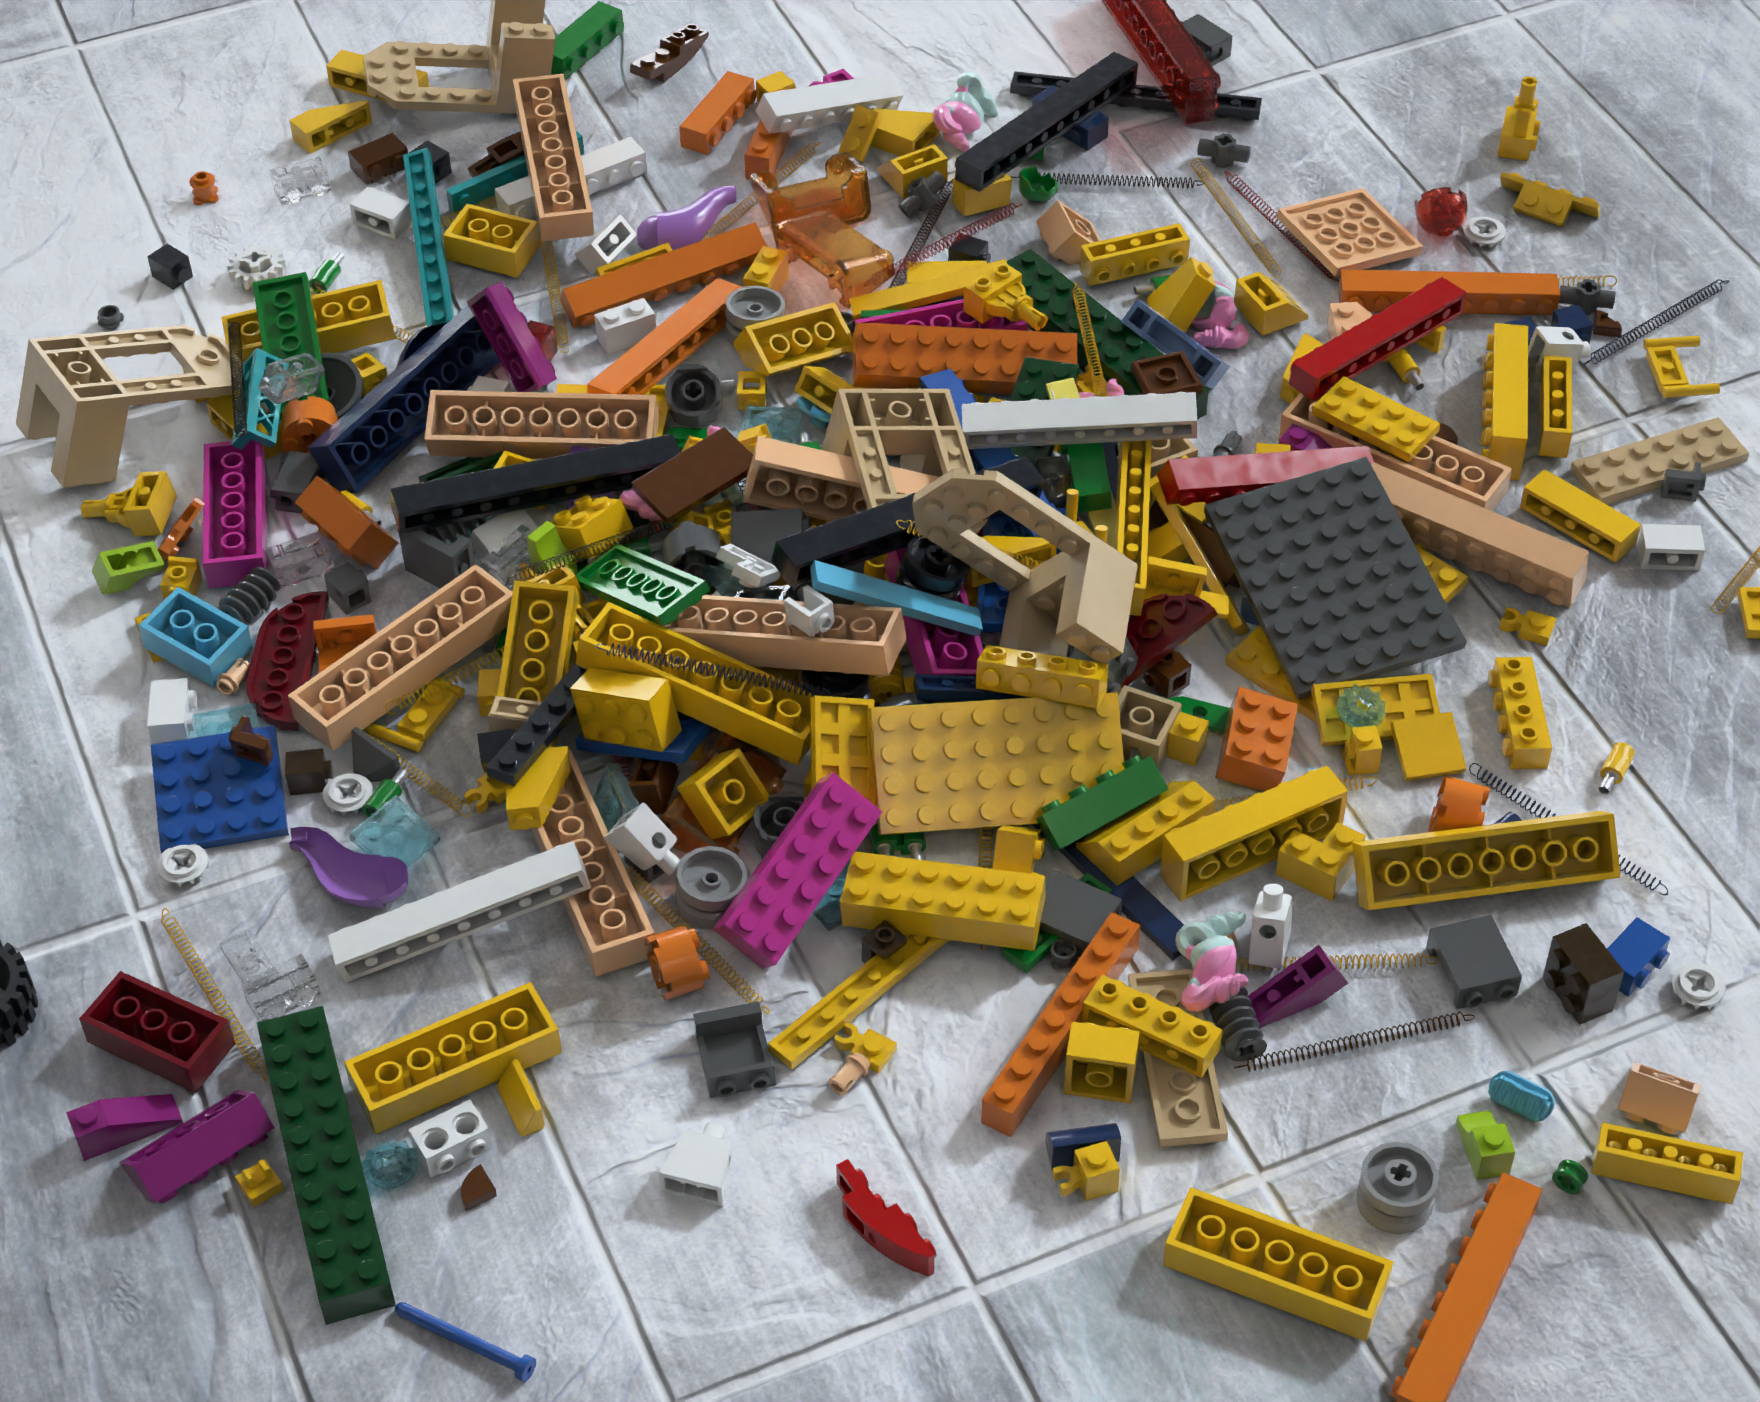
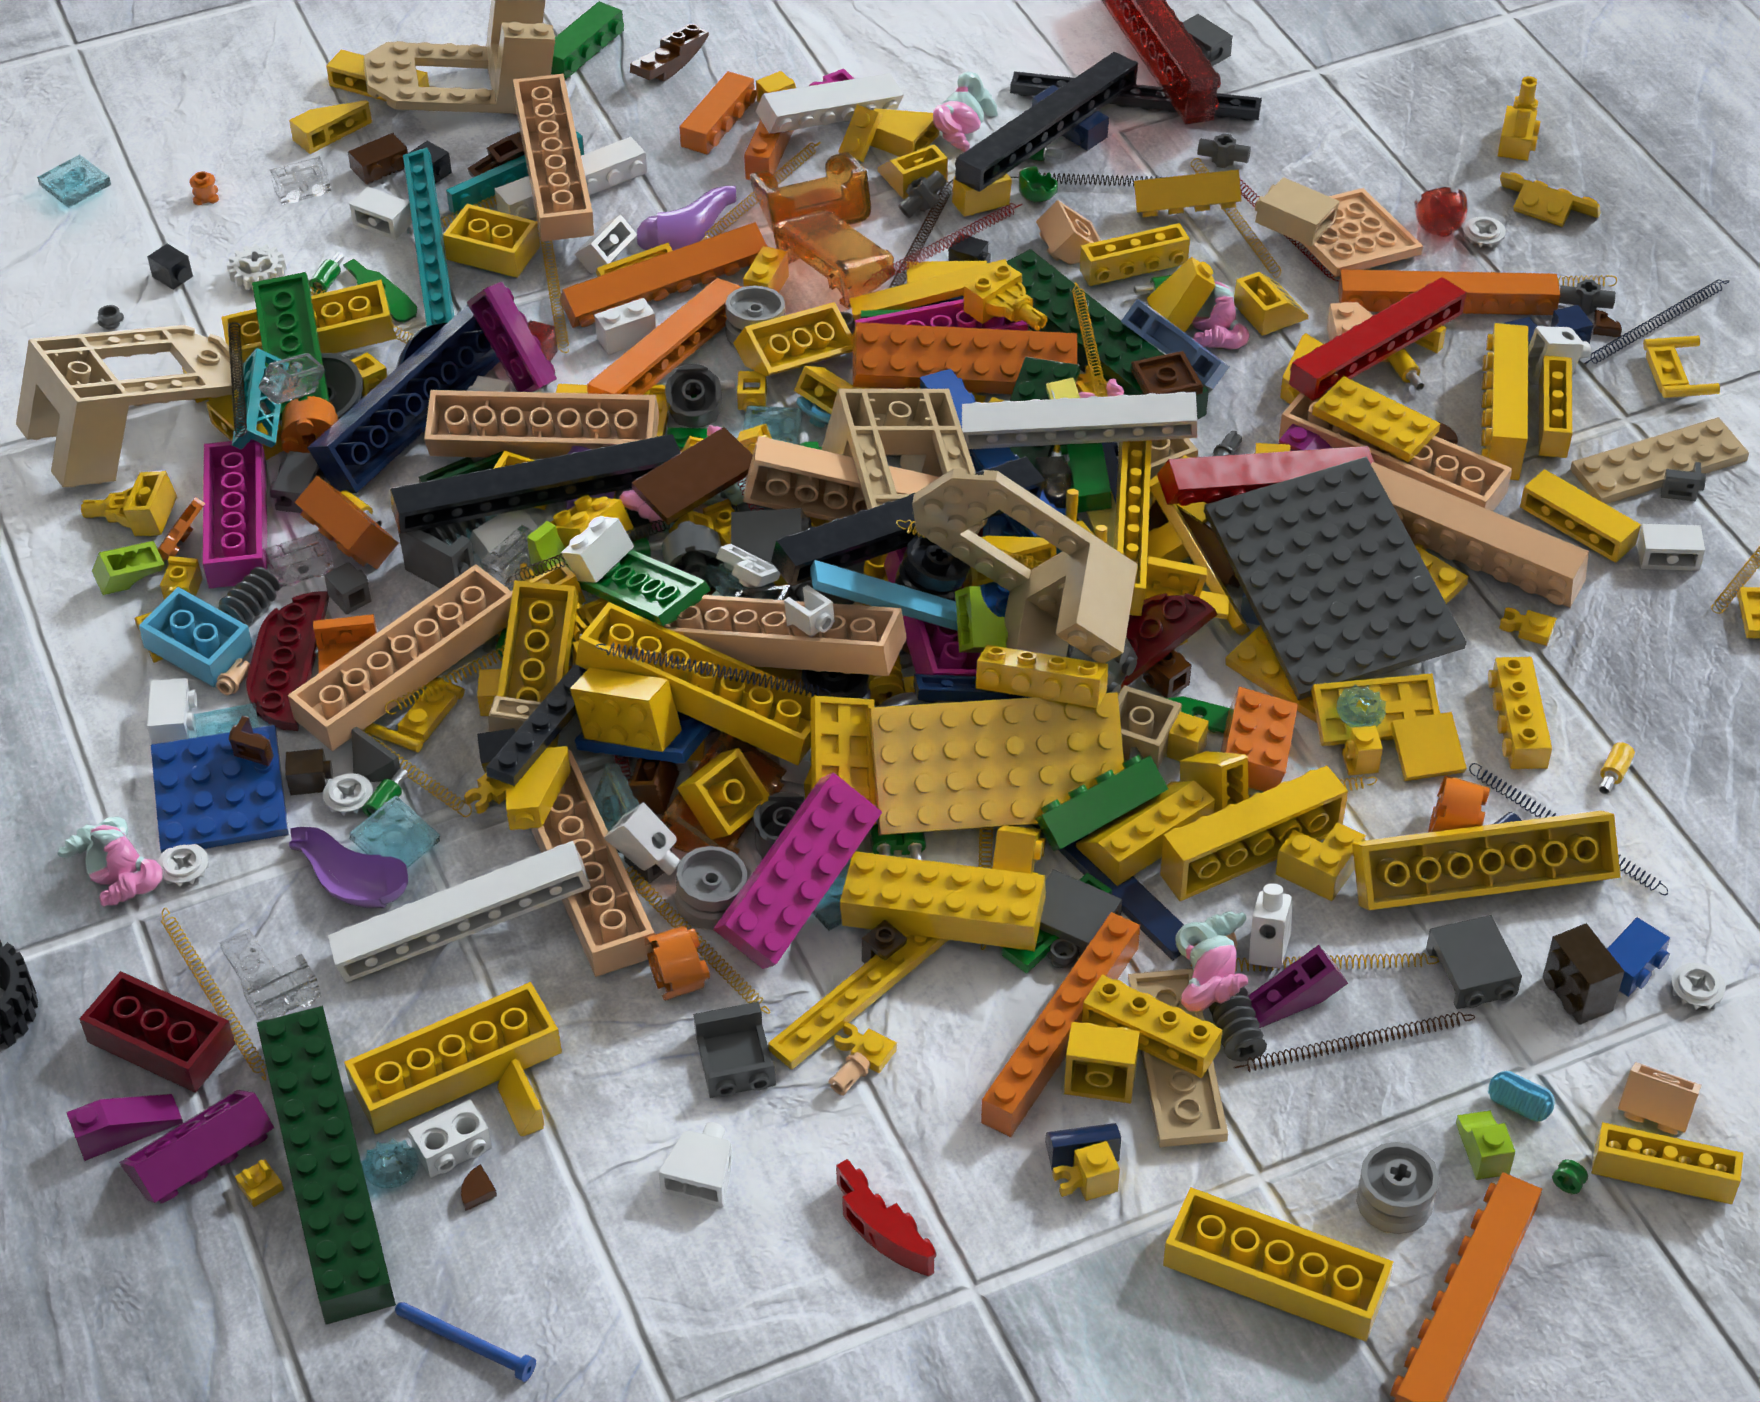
none -> clear light blue plate [37,154,111,208]
none -> bright pink hair [57,817,163,907]
none -> green piece [343,259,418,323]
none -> white brick [561,516,634,583]
none -> lime arch [955,586,1008,653]
none -> yellow brick [1134,169,1242,217]
none -> yellow slope [1180,751,1249,813]
none -> tan brick [1255,177,1340,247]

